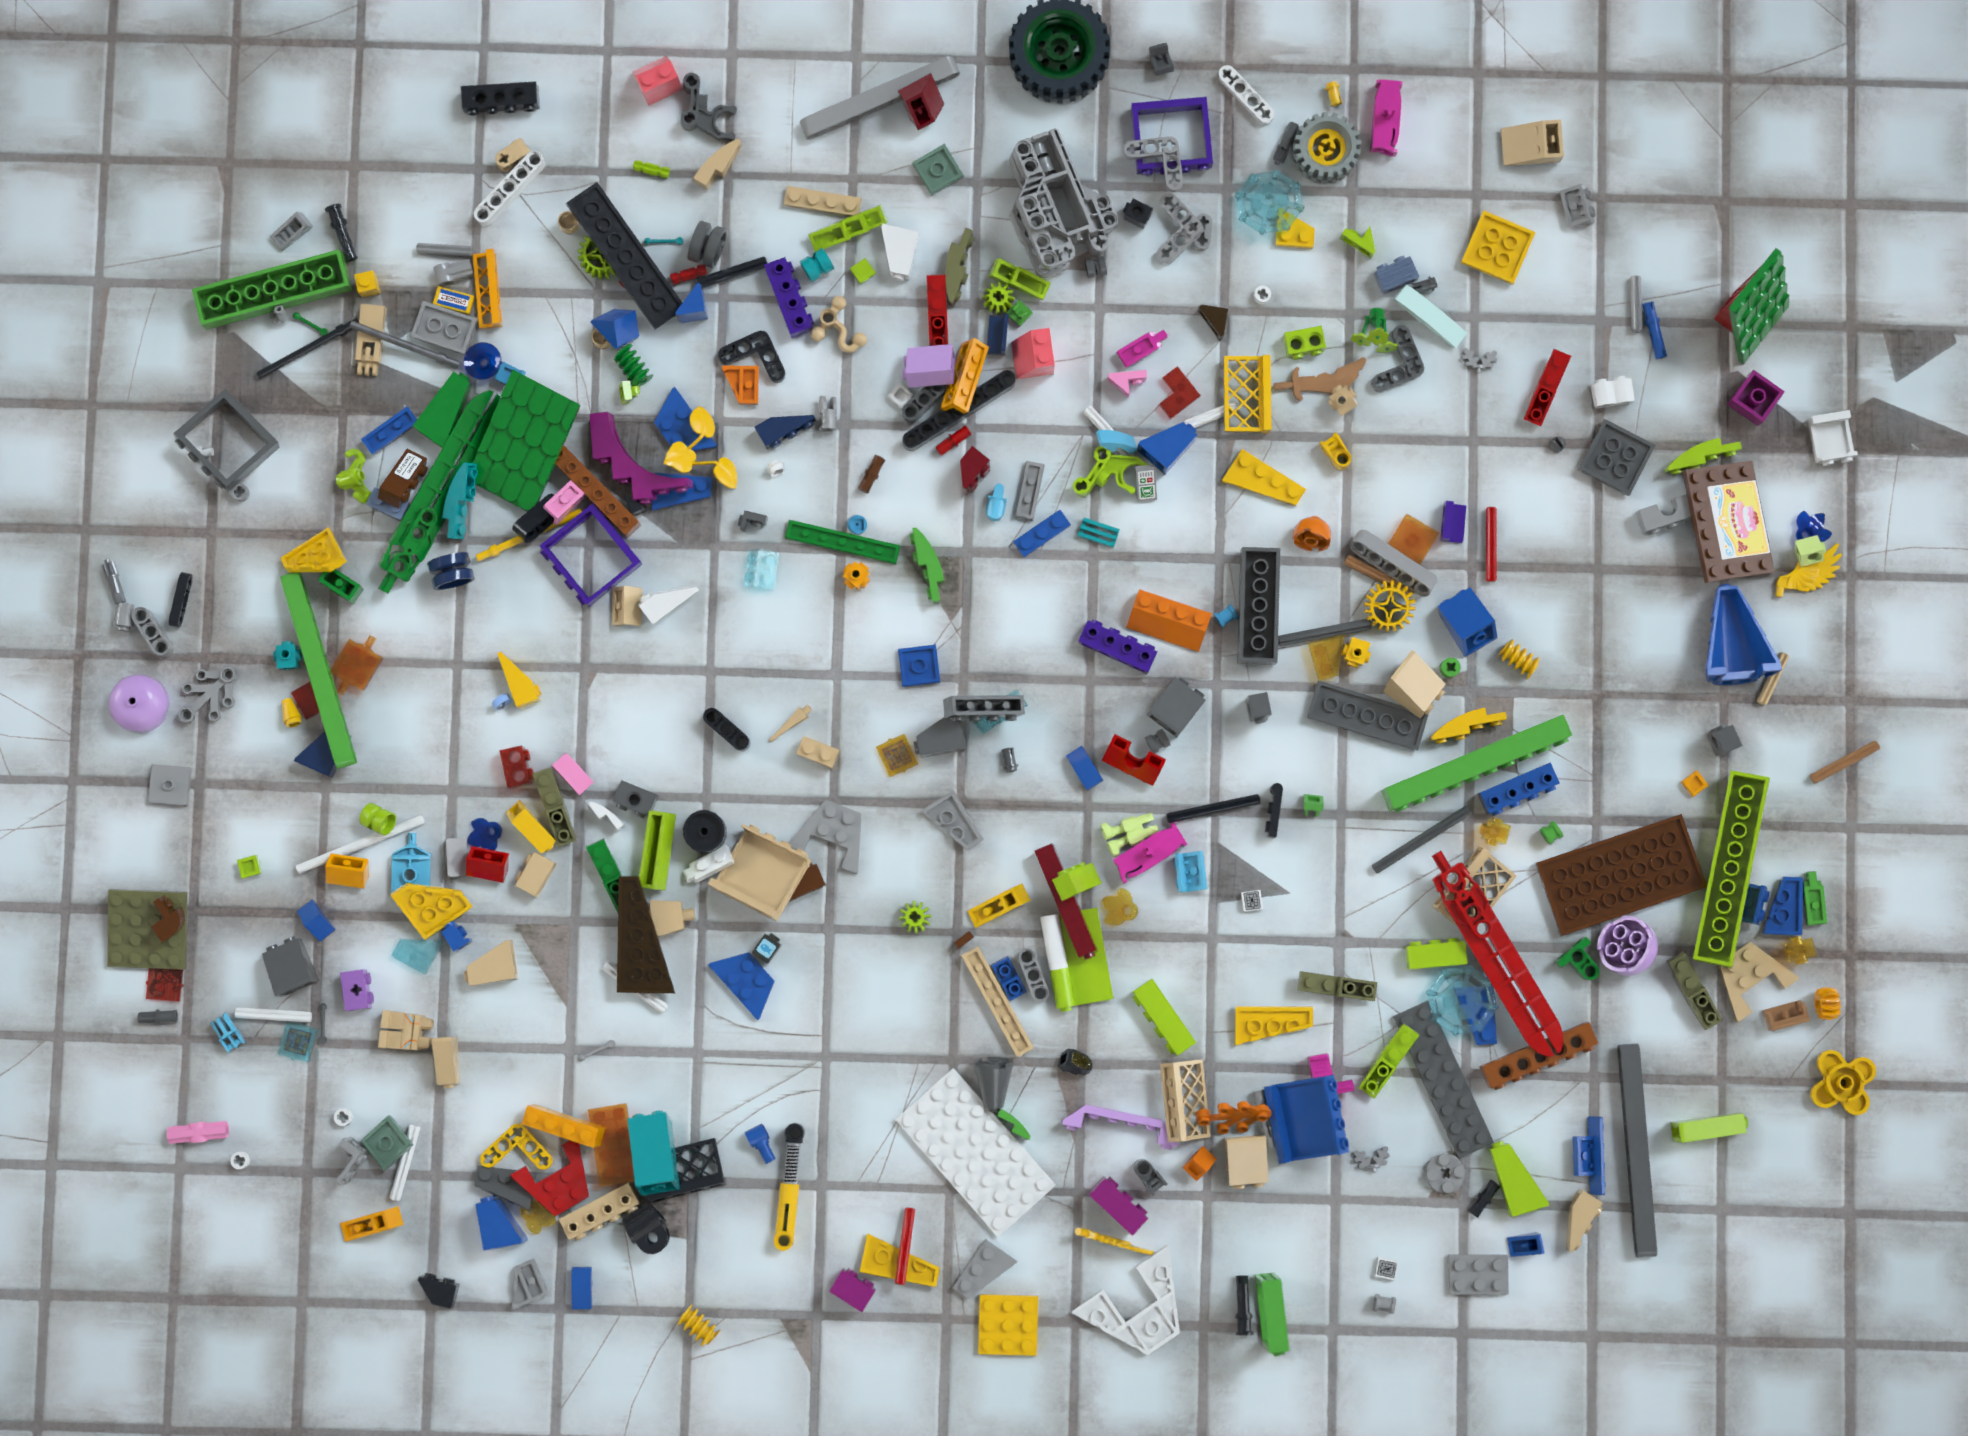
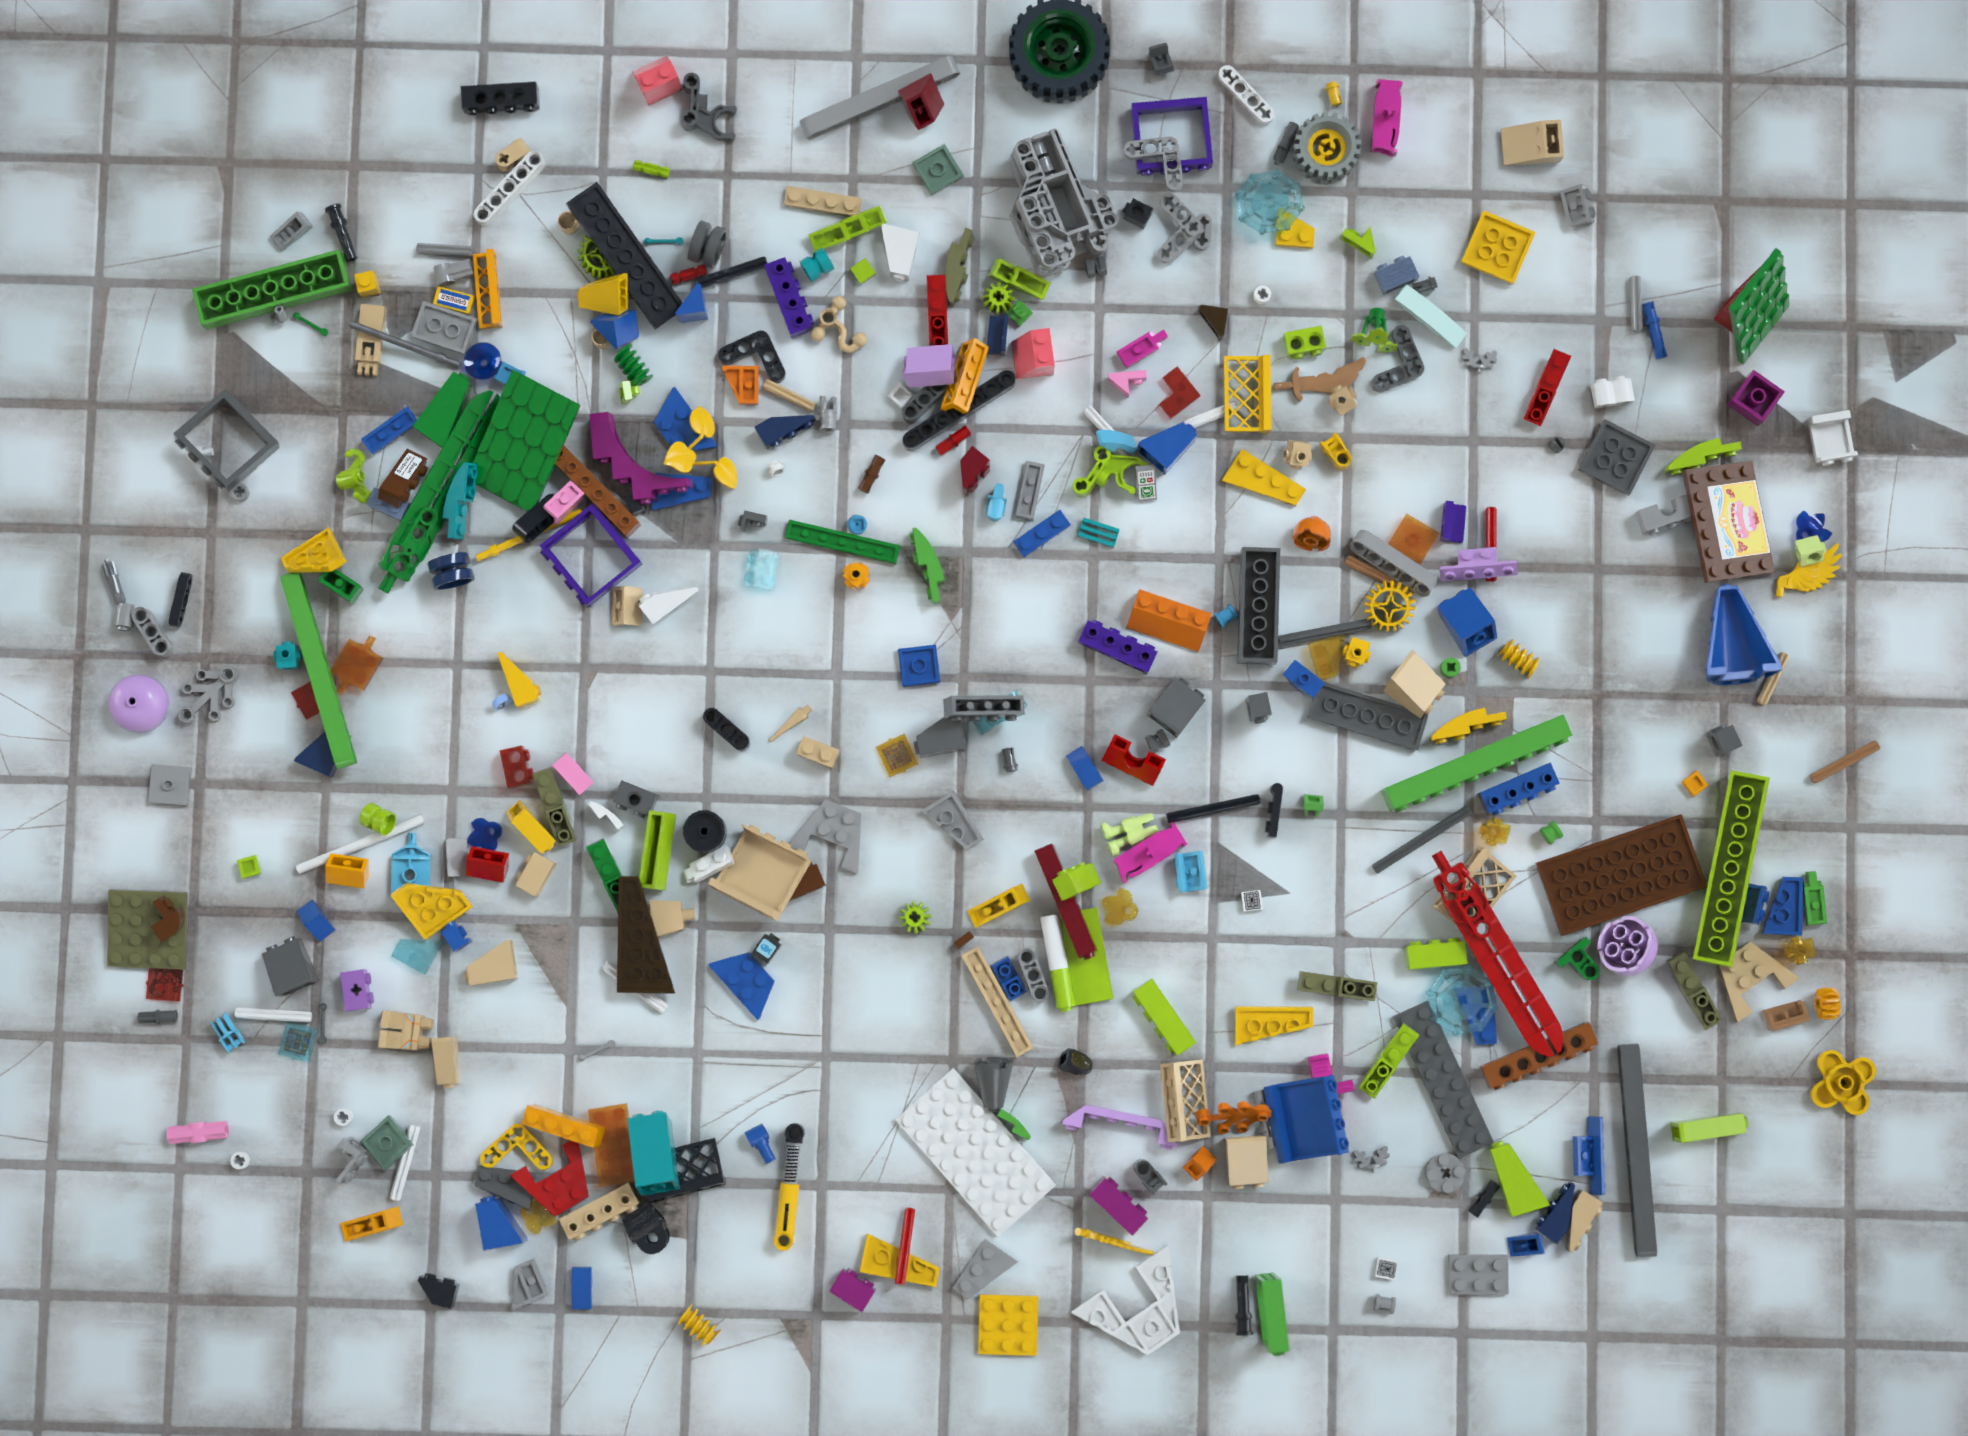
black bar [256,318,359,379] -> none
yellow cone [281,698,302,728] -> none
tan slope [693,139,742,190] -> none
none -> yellow slope [577,273,628,316]
none -> tan axle [763,379,816,412]
none -> tan brick [1283,440,1312,469]
none -> blue brick [1283,660,1325,698]
none -> lavender bracket [1439,547,1518,582]
none -> dark blue slope [1535,1182,1575,1244]

